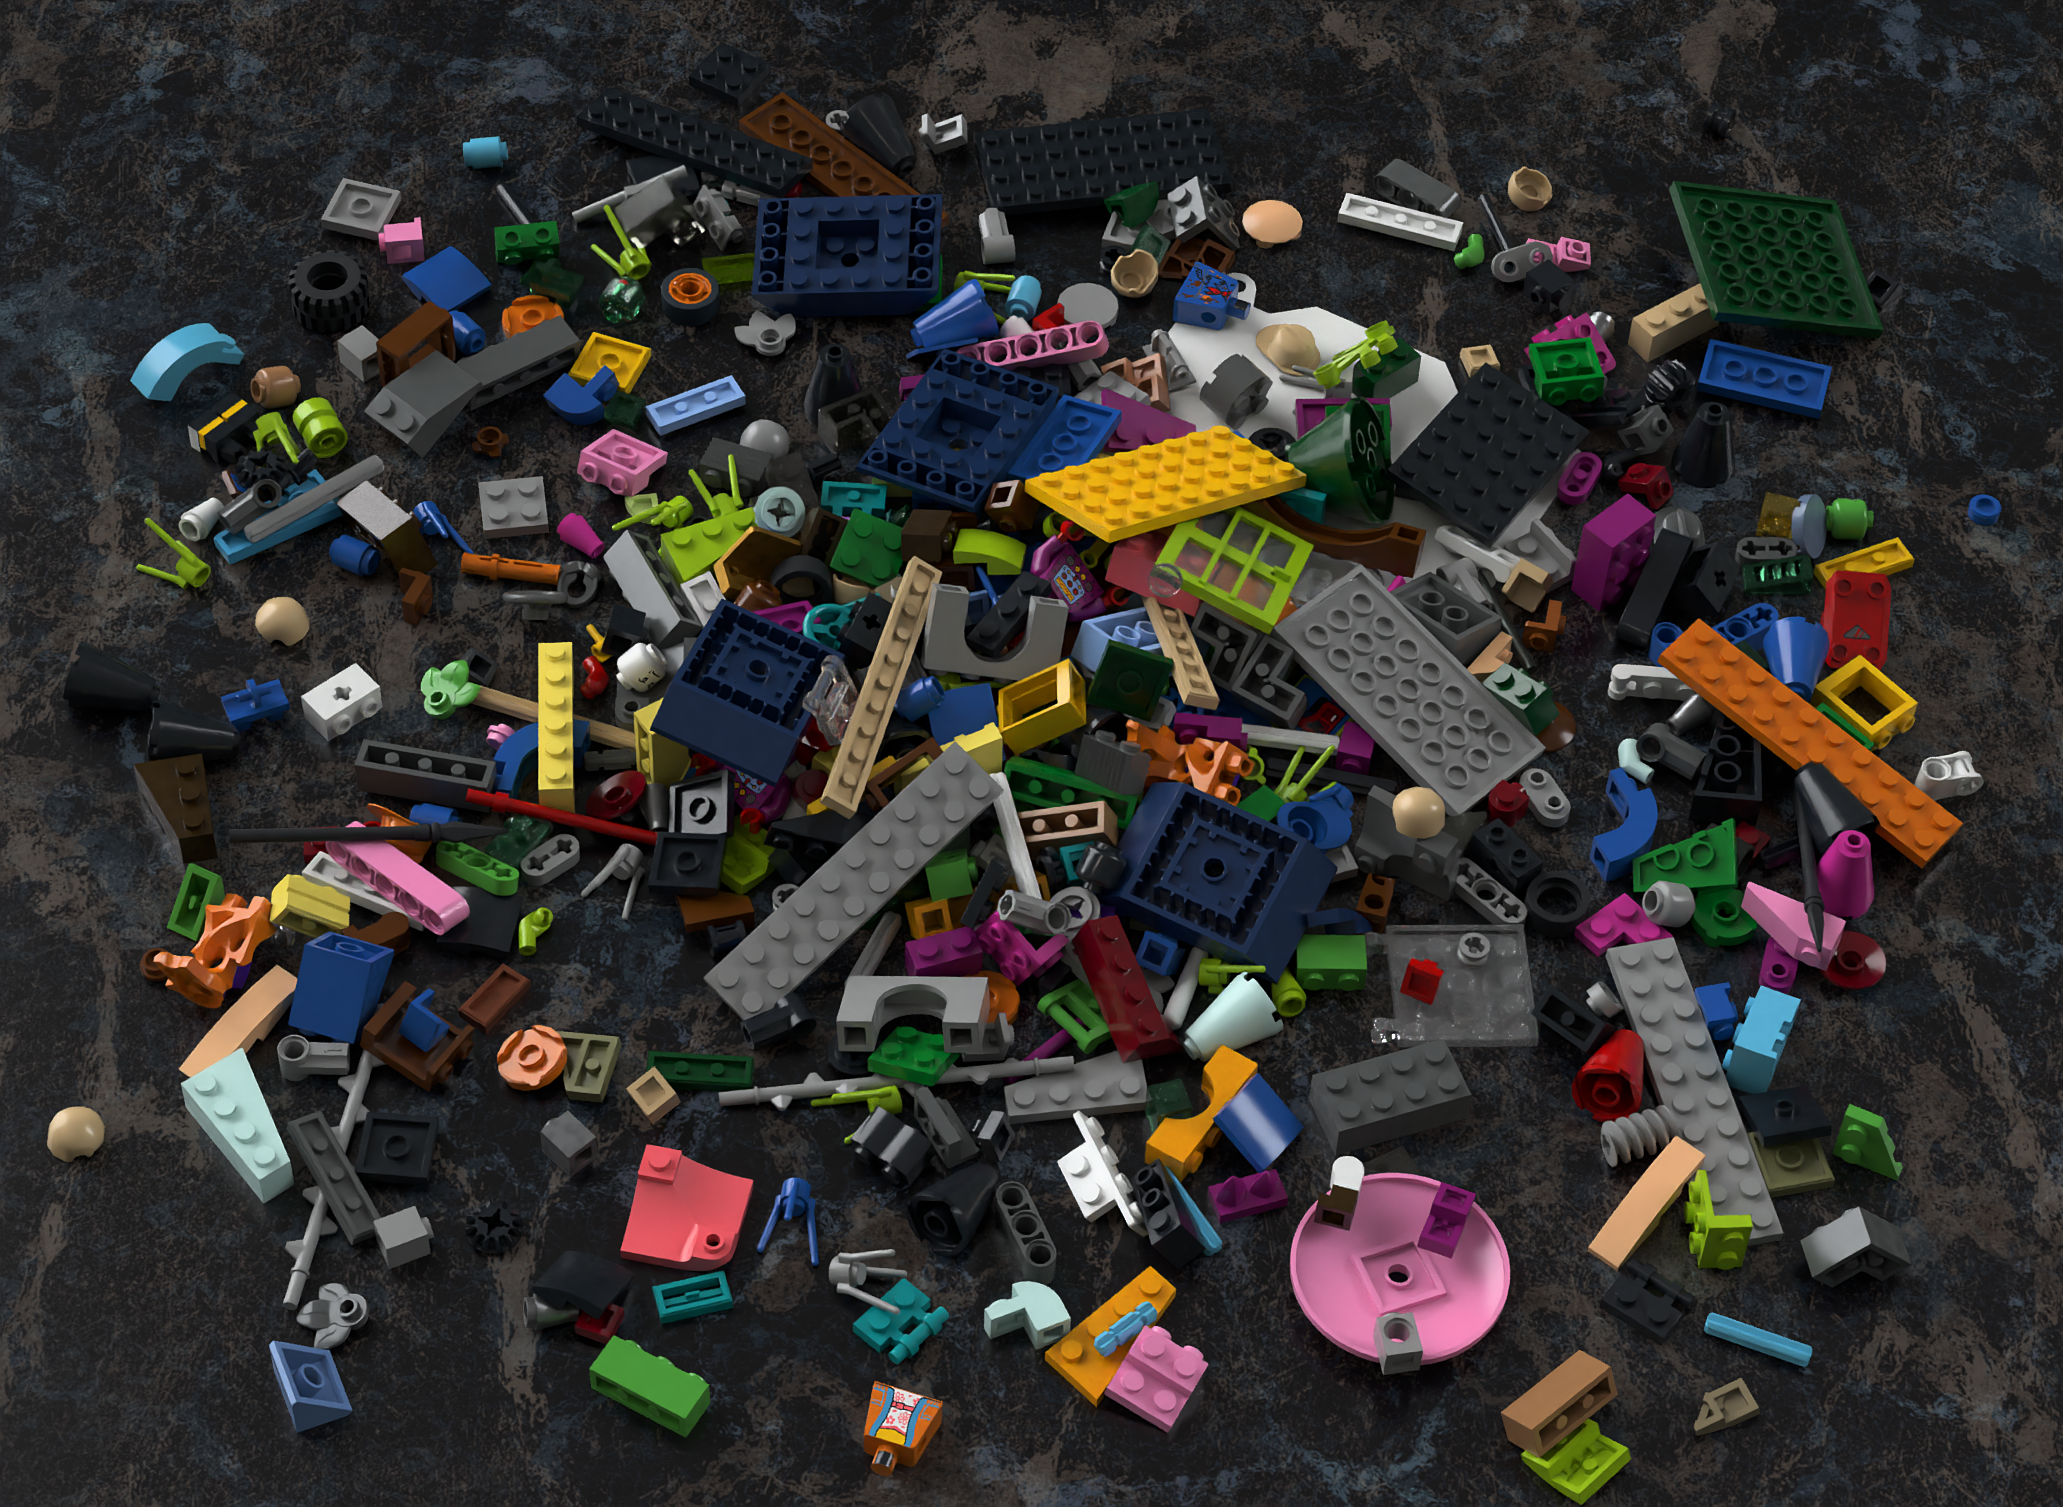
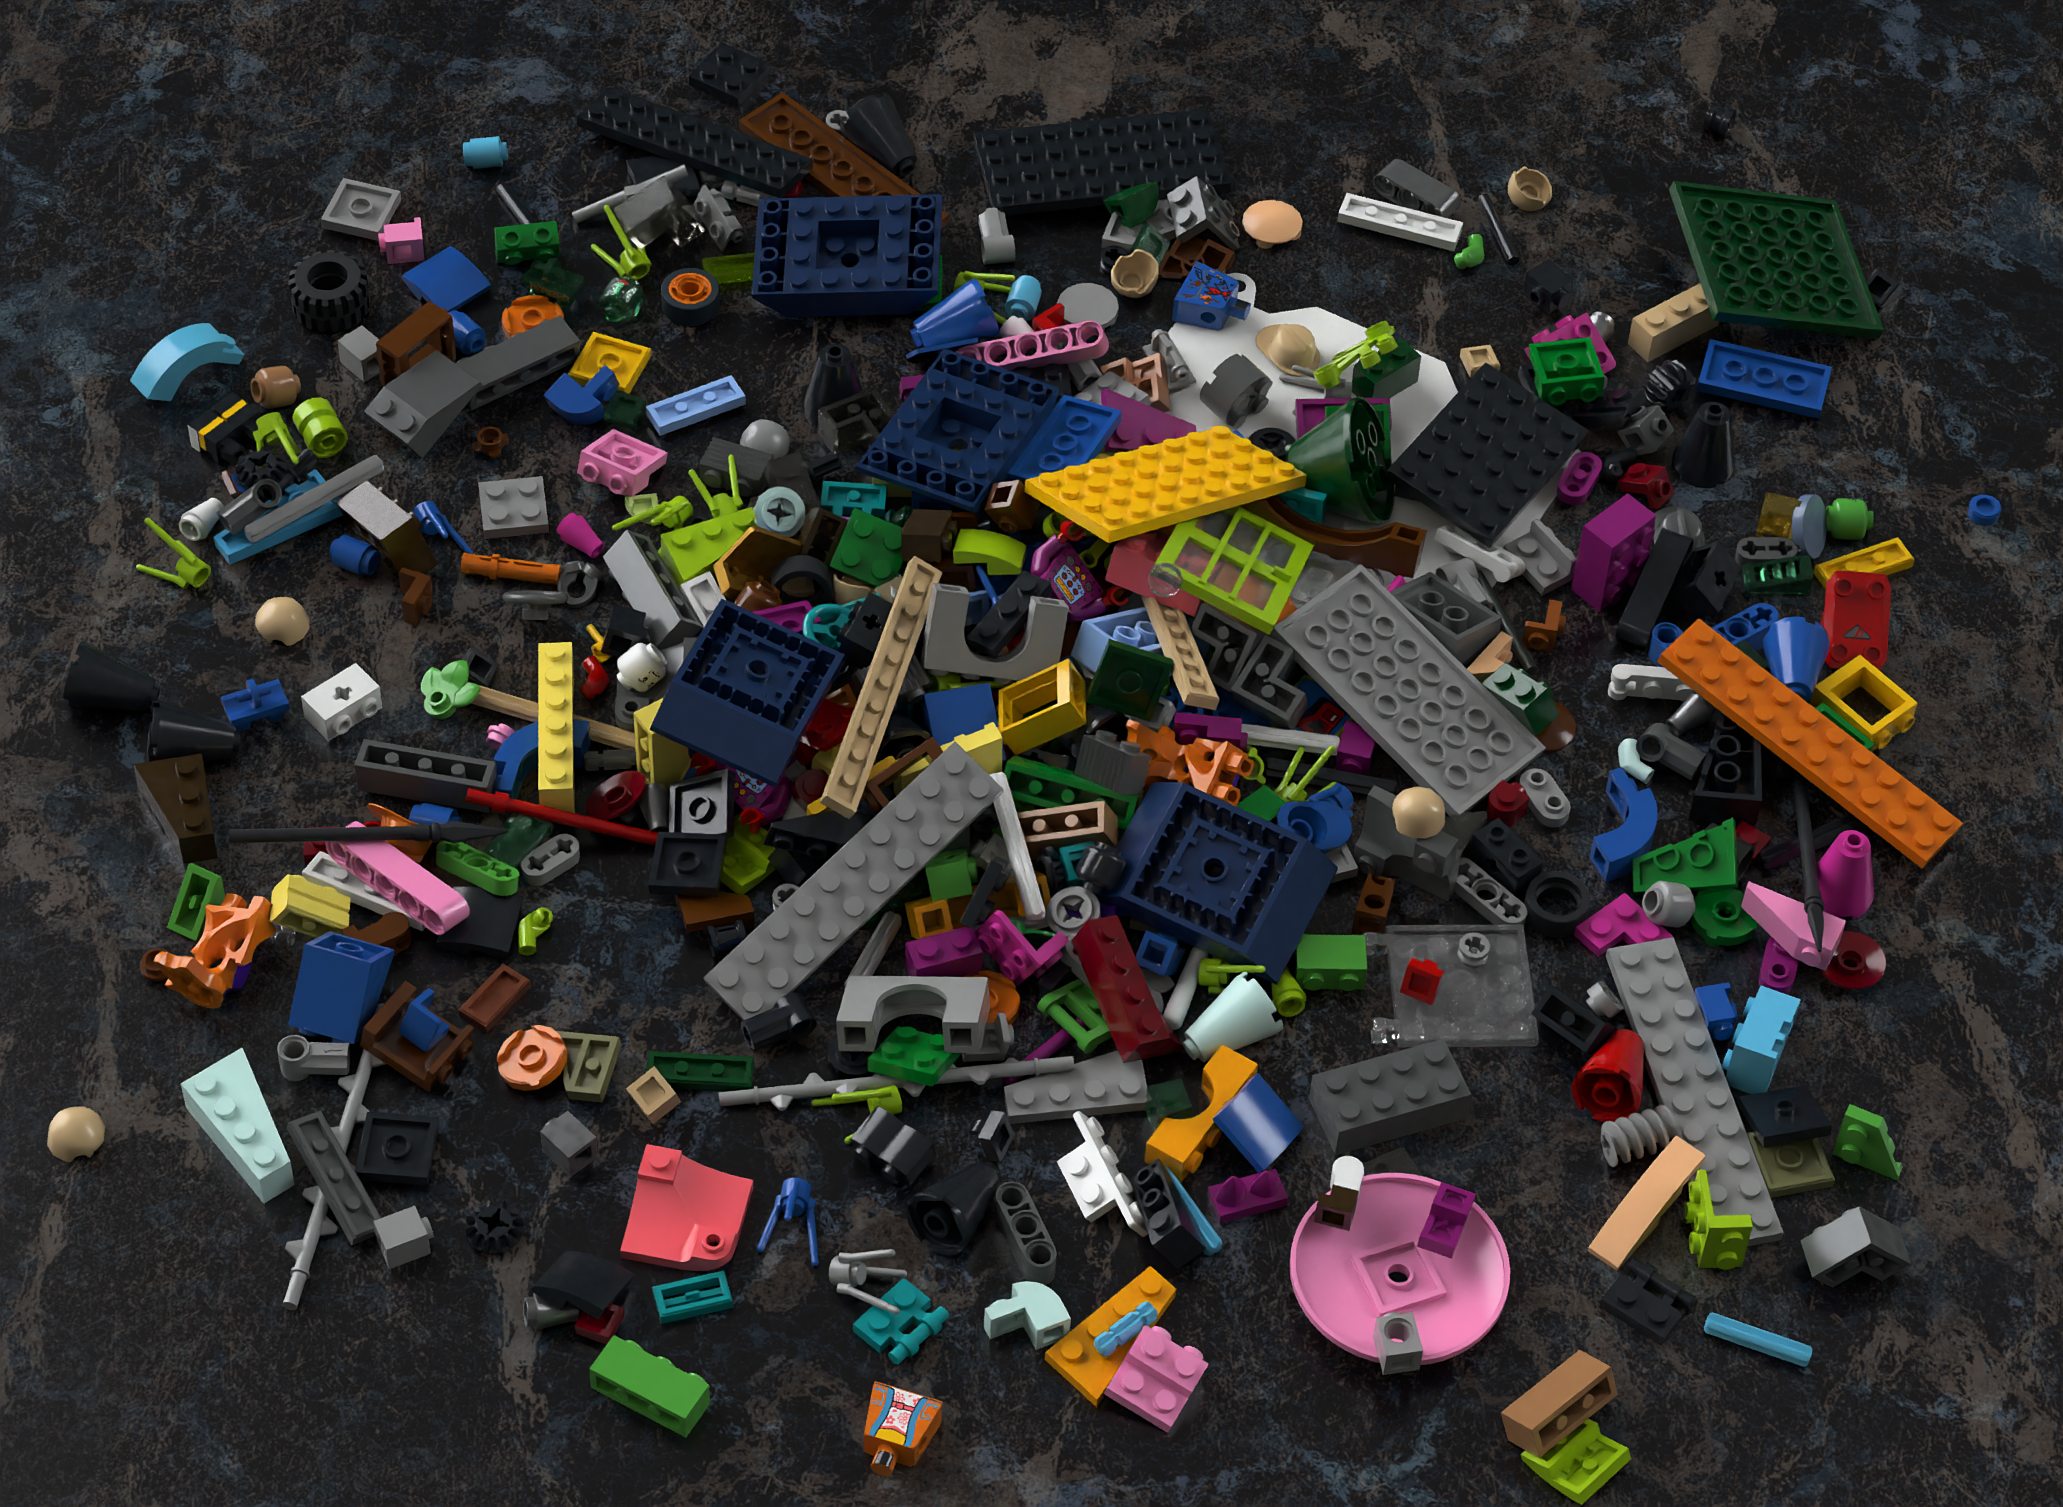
light nougat slope [179,965,297,1078] -> none
medium blue slope [269,1341,353,1433] -> none
dark grey plate [296,1283,369,1350] -> none
light grey plant [581,844,645,920] -> none
light grey plate [735,311,796,356] -> none
clear plate [802,655,859,746] -> none
blue brick [894,676,946,722] -> none
dark grey bracket [914,1087,978,1169] -> none
light grey bracket [919,113,967,154] -> none
light grey piece [997,890,1071,934] -> none
dark blue slope [1306,908,1372,935] -> none
light grey plate [1491,241,1553,282] -> none
tan panel [1501,558,1554,613] -> none
bright pink slope [1526,237,1591,272] -> none
dark tan slope [1694,1377,1760,1436] -> none
black cone [1794,762,1881,858] -> none
white piece [1914,751,1984,801] -> none

